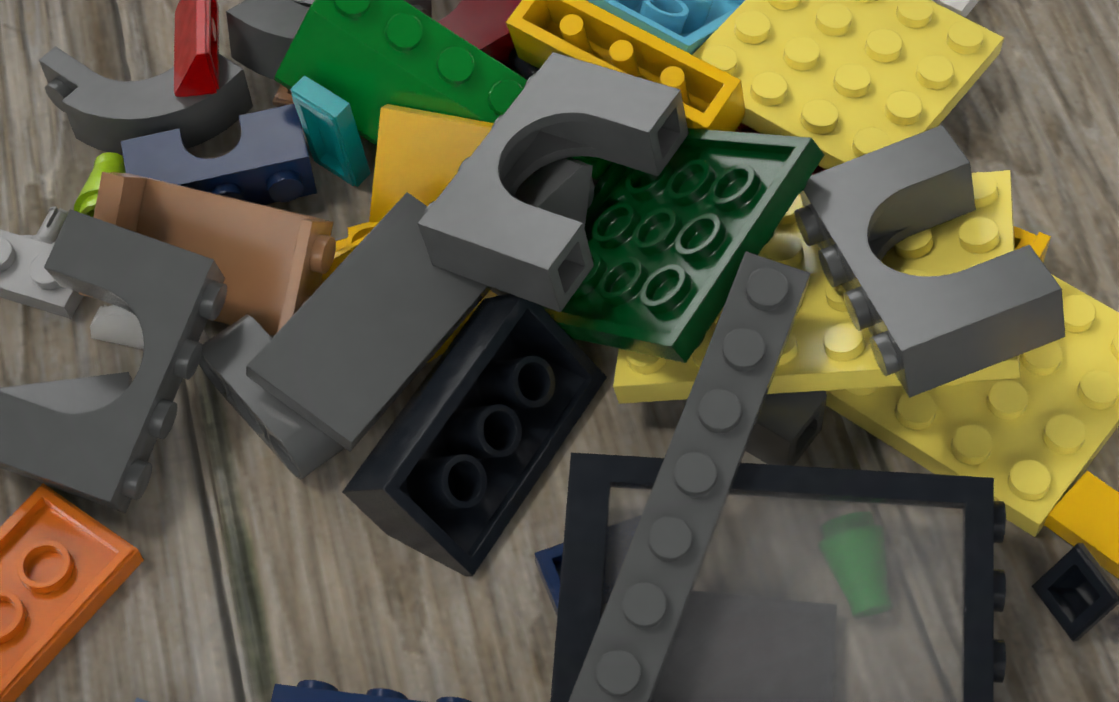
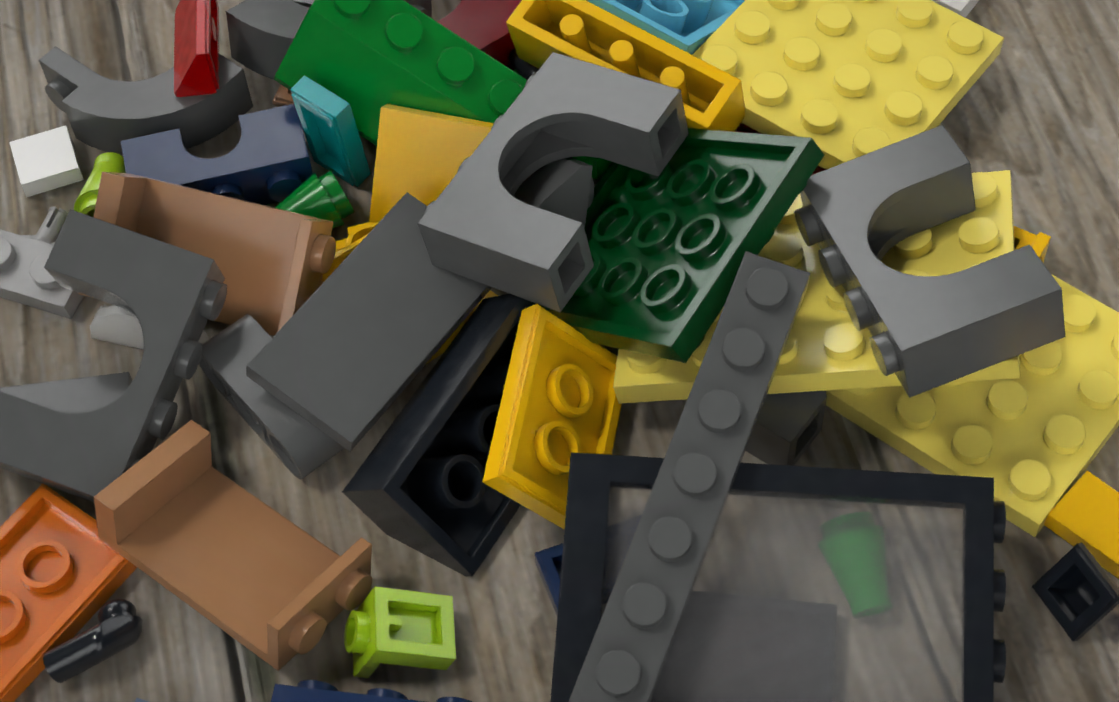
none -> white tile [9,125,84,197]
none -> black arm [43,599,142,683]
none -> medium nougat panel [94,420,372,671]
none -> green cone [275,171,355,229]
none -> lime bracket [344,586,456,678]
none -> yellow tile [482,304,622,530]

